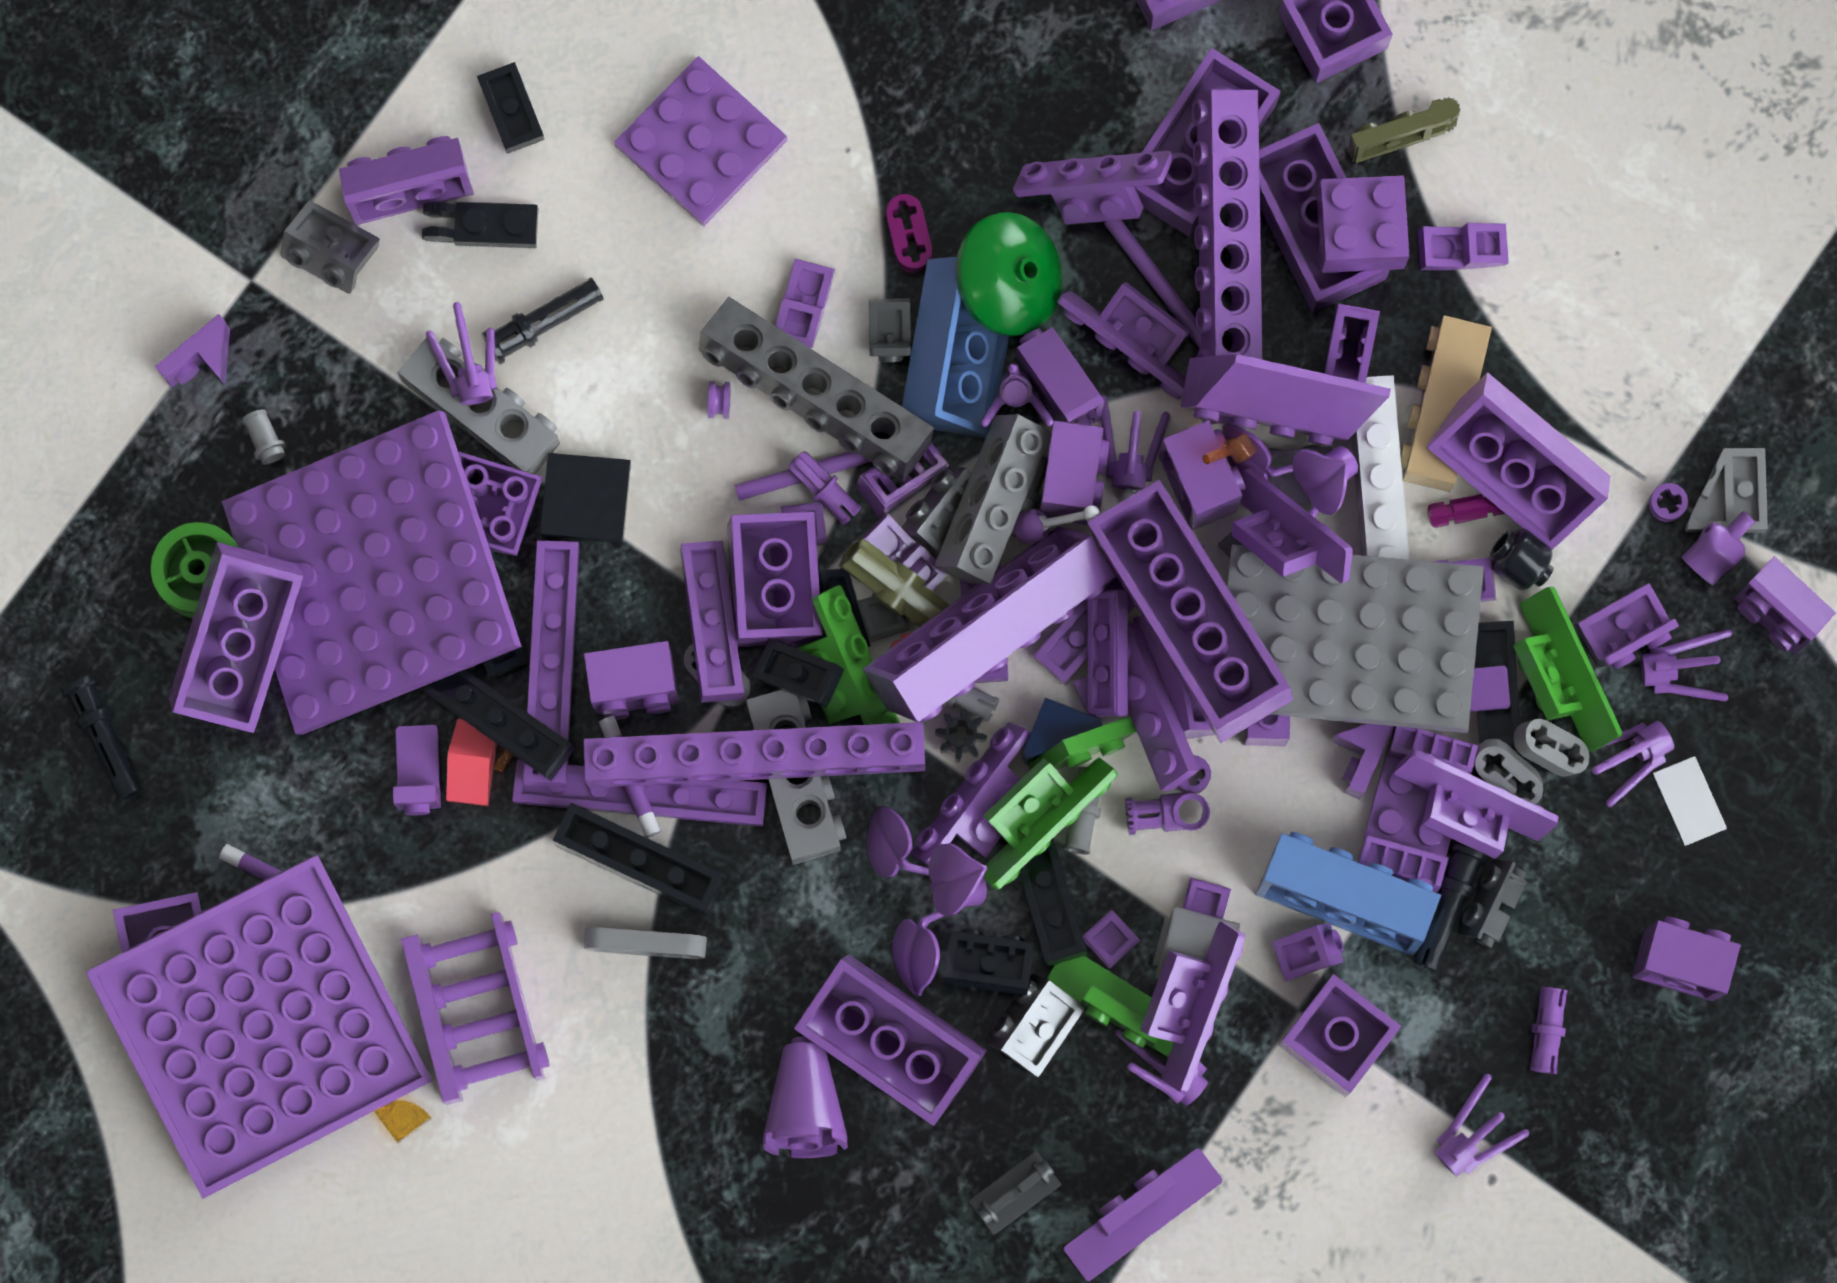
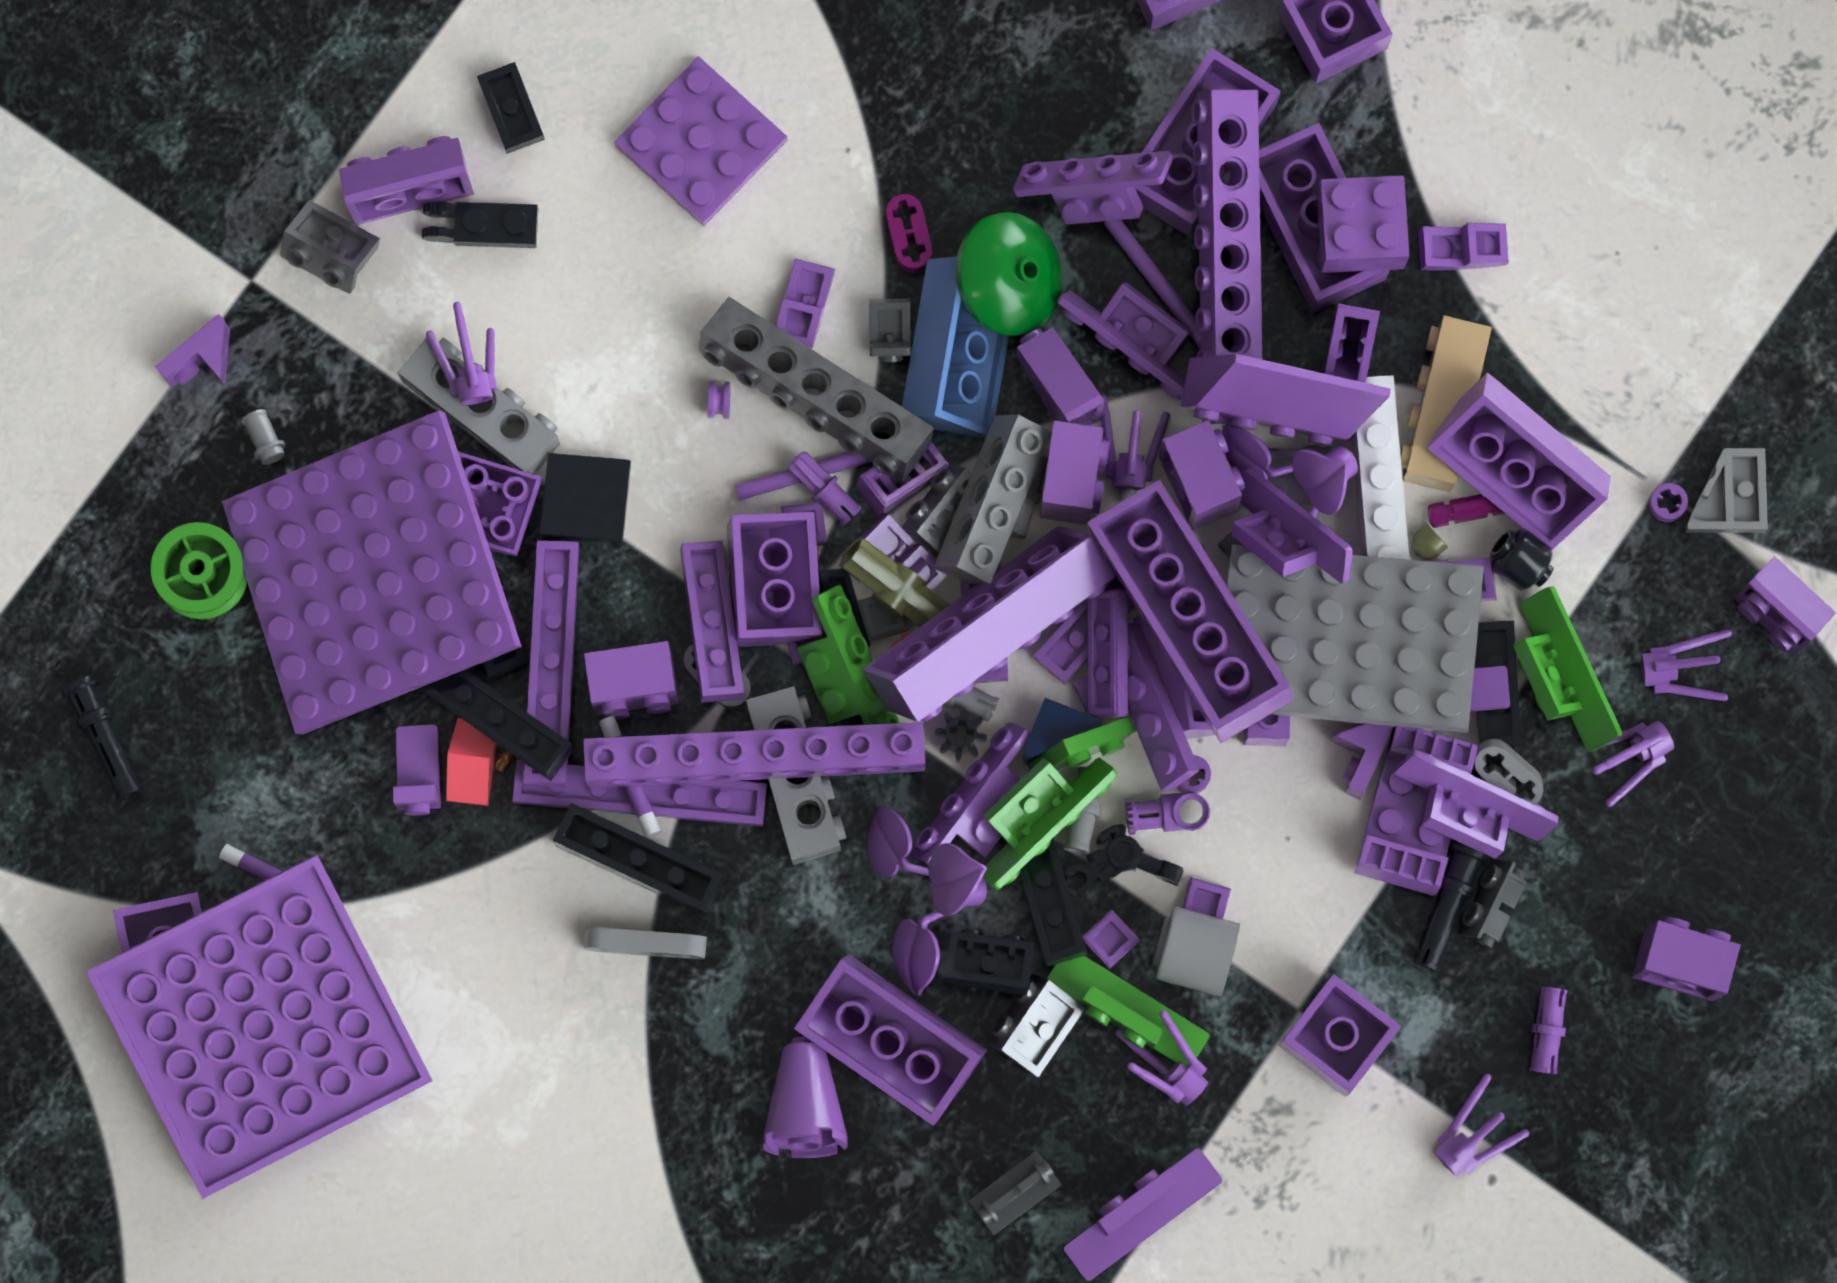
medium lavender brick [168,542,303,733] -> none
clear yellow tile [374,1100,432,1144] -> none
medium lavender fence [401,912,550,1105] -> none
black pin [481,277,604,365] -> none
black plate [752,639,844,707] -> none
medium lavender plant [981,363,1053,427] -> none
hinge [1014,505,1100,544] -> none
medium lavender bracket [1140,921,1245,1093] -> none
clear orange hand [1202,434,1257,464] -> none
medium blue slope [1256,832,1441,956] -> none
medium lavender bracket [1272,923,1344,981] -> none
olive hinge [1348,97,1461,163] -> none
light grey beam [1514,718,1590,777] -> none
medium lavender bracket [1575,583,1679,670] -> none
white sticker [1653,756,1727,846] -> none
medium lavender piece [1682,510,1756,586] -> none
none -> black piece [1065,824,1184,897]
none -> olive hinge [1412,523,1448,559]

